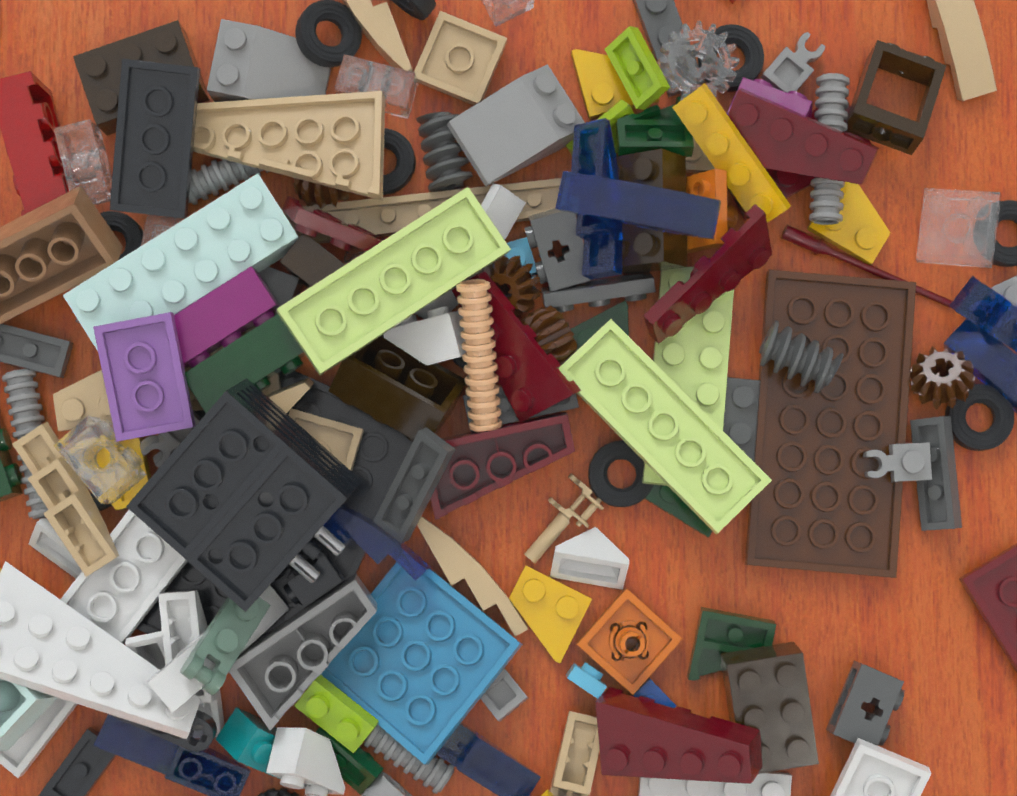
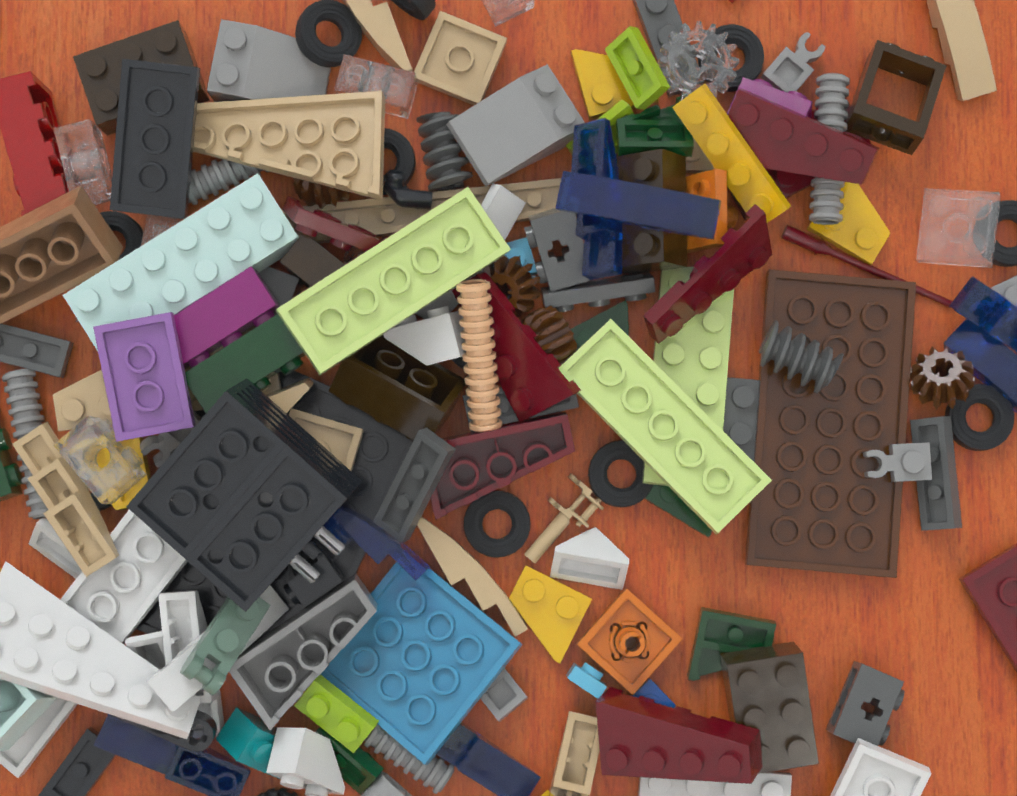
none -> black arm [383,170,433,210]
none -> black tyre [464,491,531,558]

